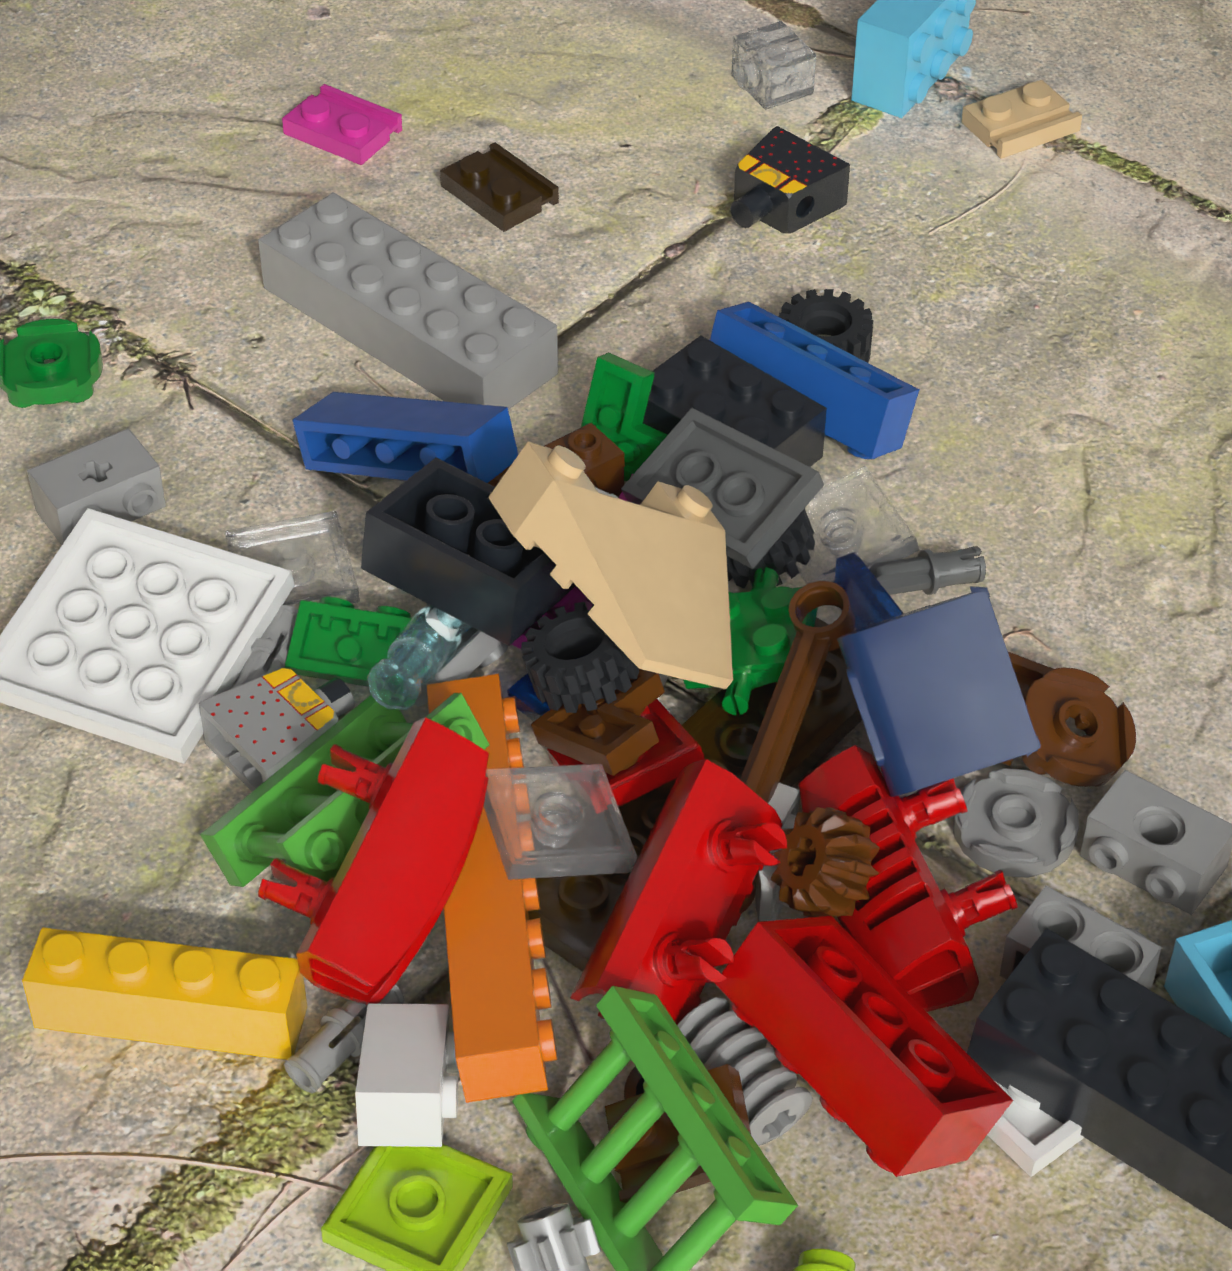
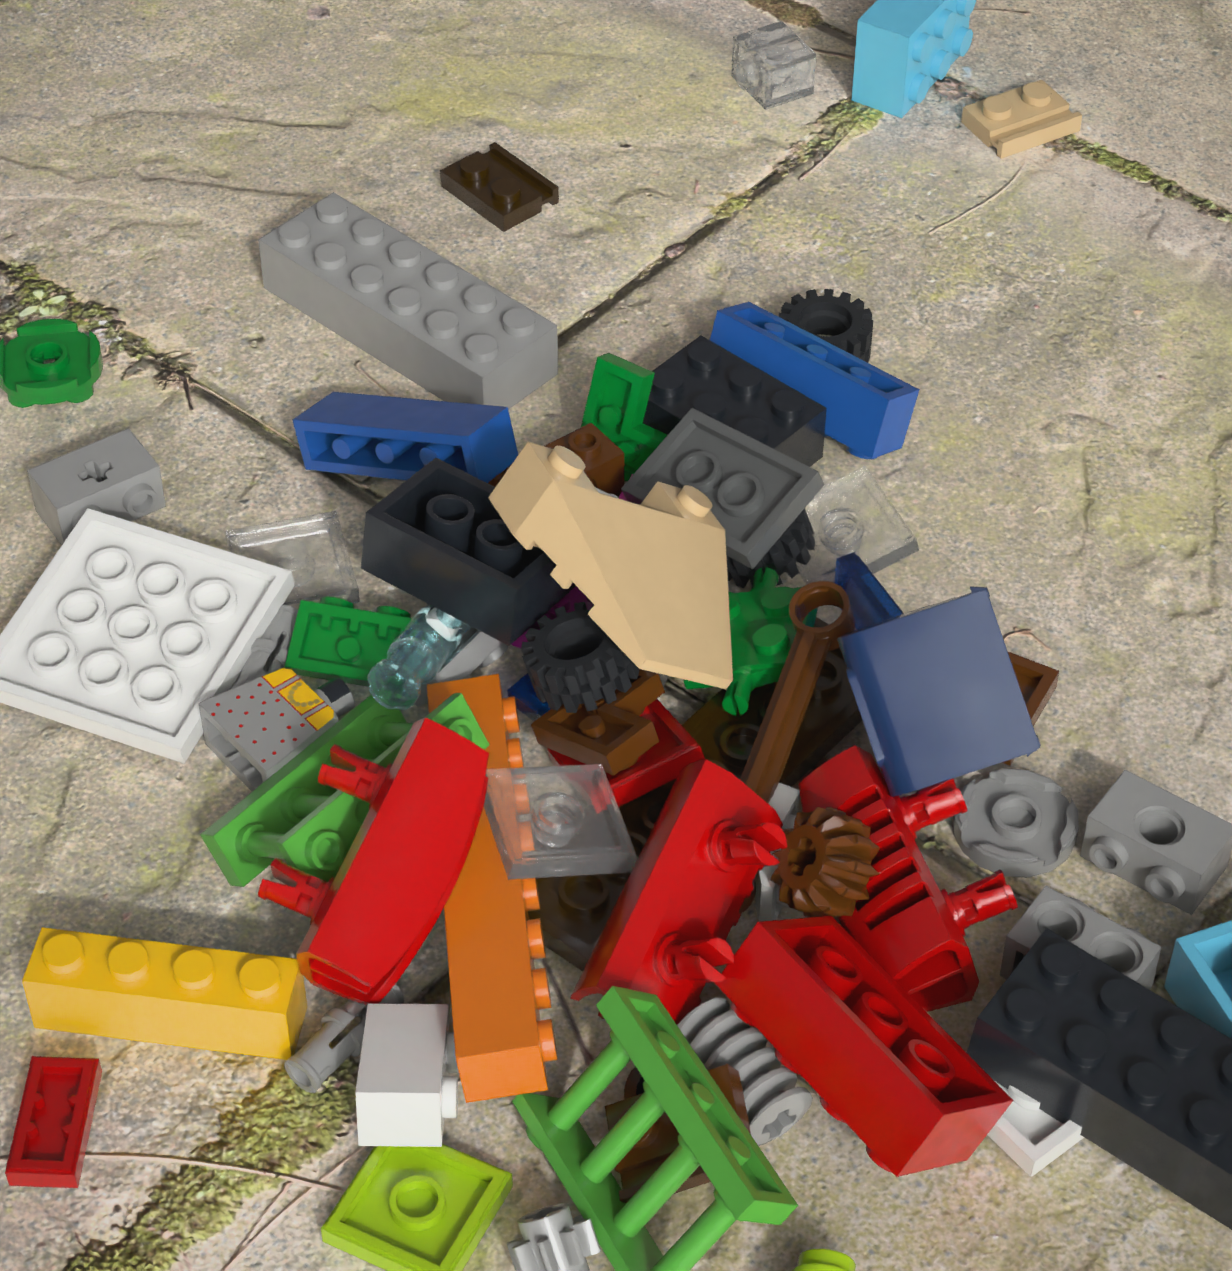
dark pink plate [282,84,403,165] -> none
black torso [730,126,850,234] -> none
dark grey axle [869,546,986,596] -> none
reddish brown plate [1022,667,1136,787] -> none
none -> red plate [5,1056,102,1188]

